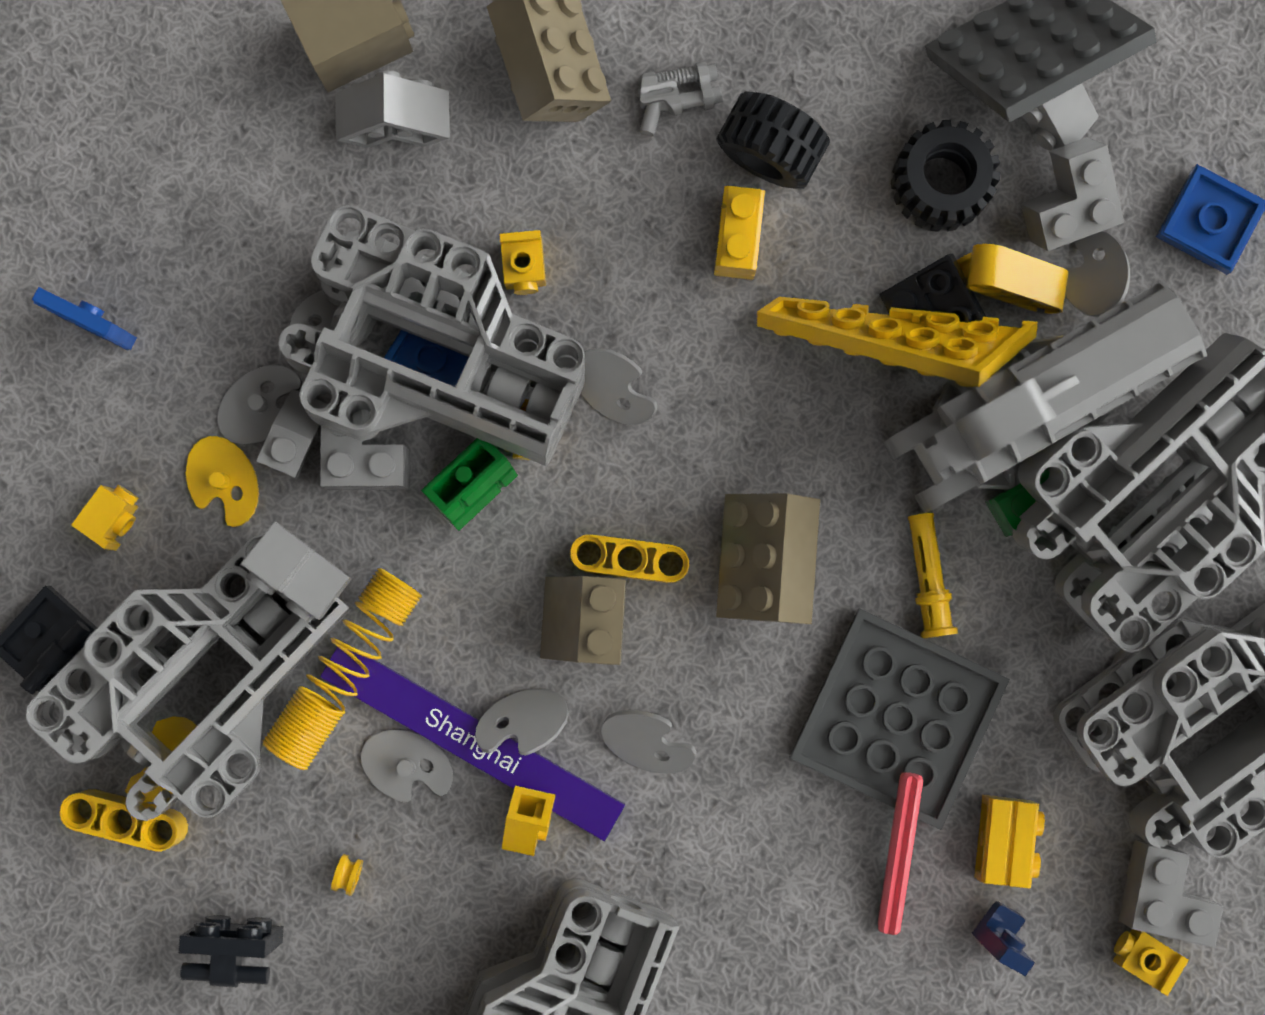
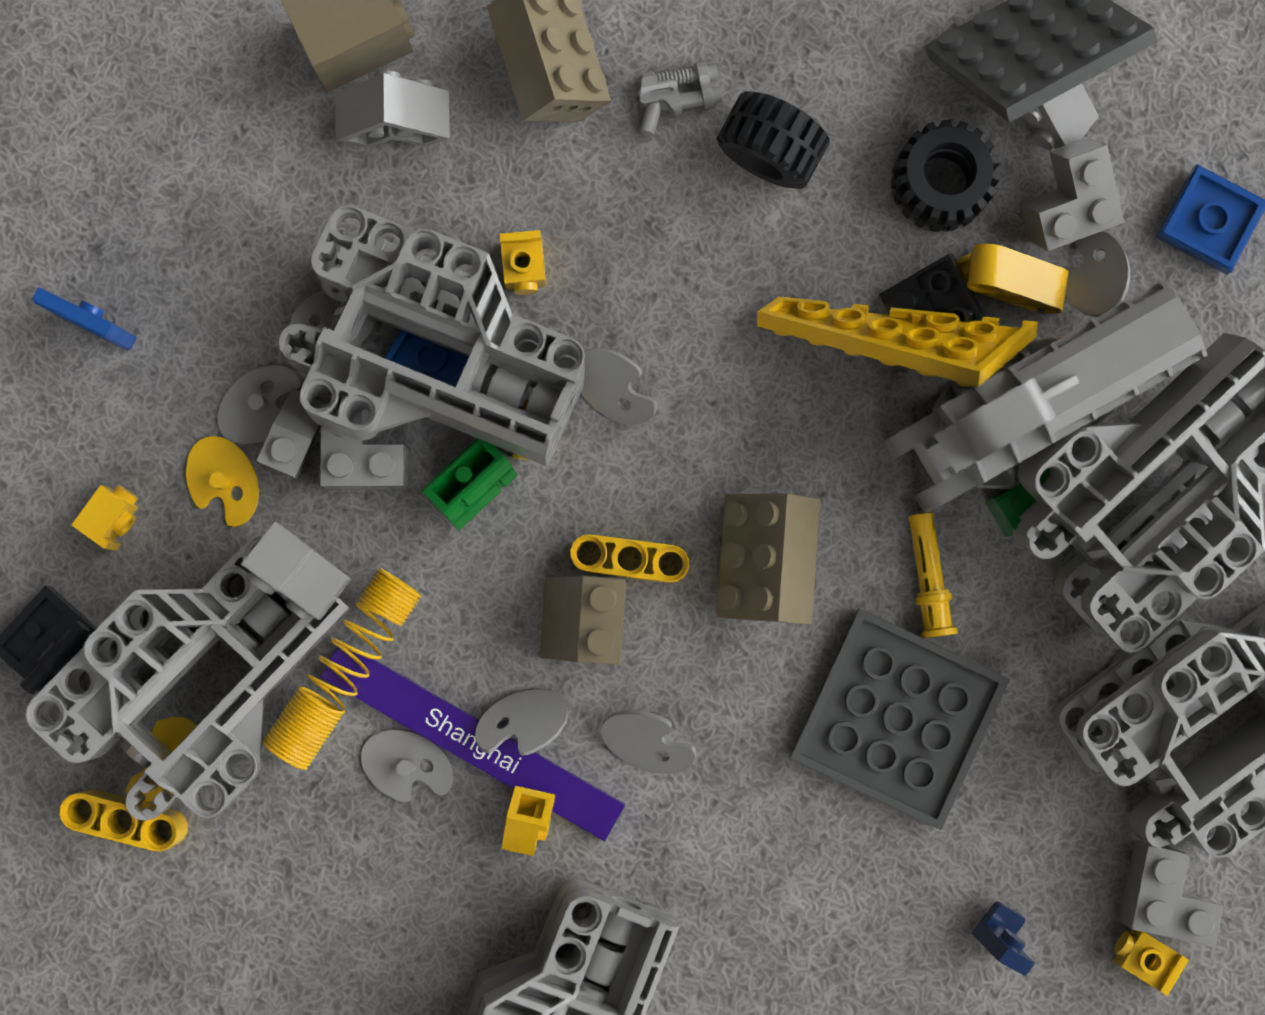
black plate [178,915,284,987] -> none
yellow bush [331,854,364,896] -> none
yellow brick [714,186,765,280] -> none
coral axle [878,772,923,935] -> none
yellow brick [974,795,1045,888] -> none

